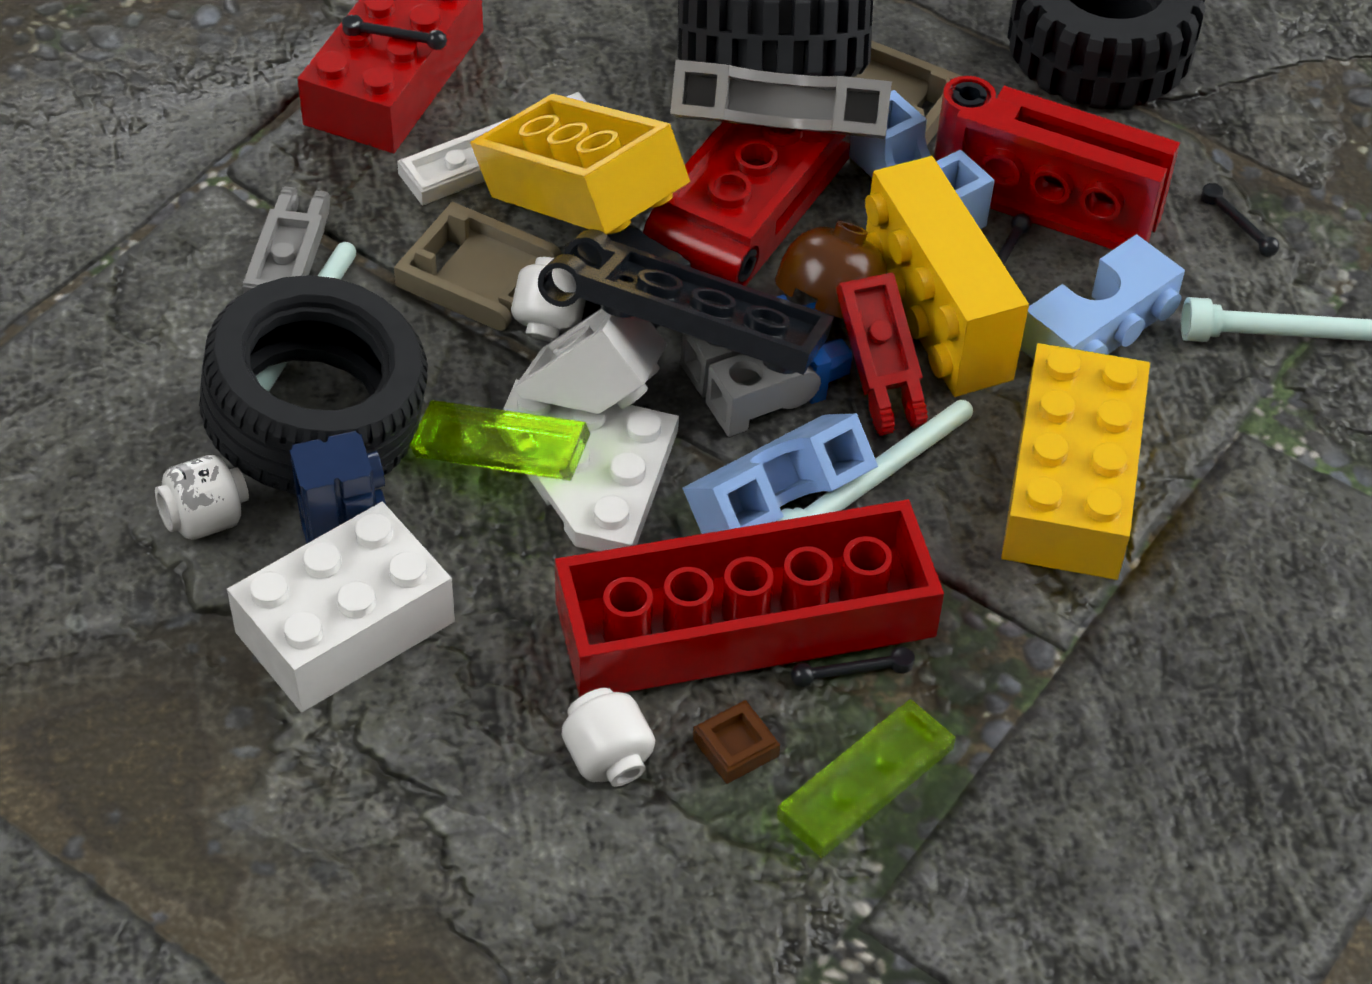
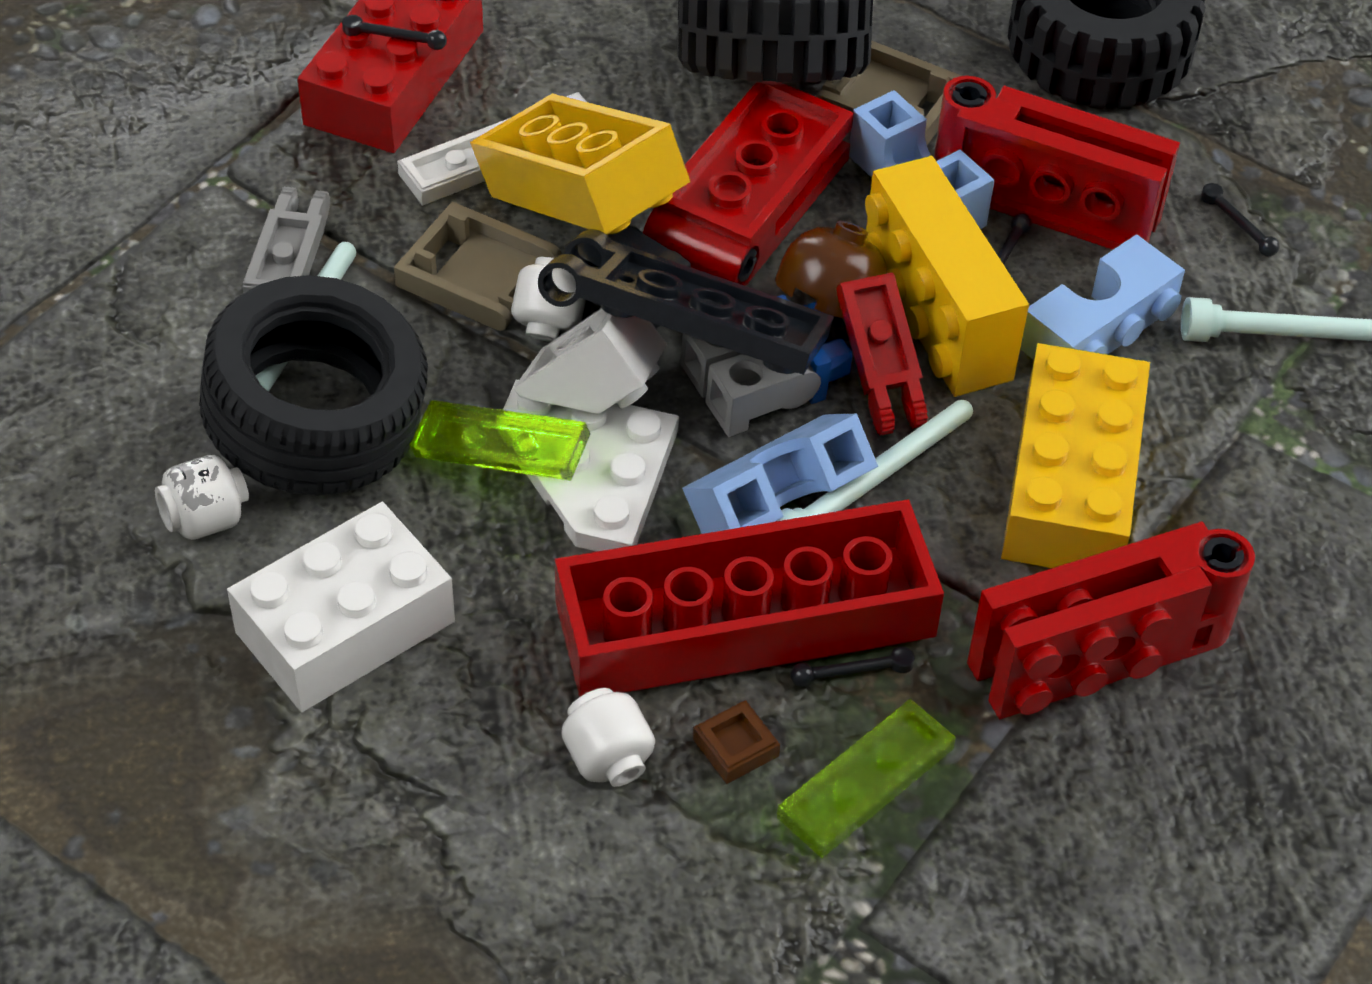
dark blue brick [290,431,386,544] -> none
light grey arch [670,60,892,139] -> none
none -> red hinge [967,521,1255,720]

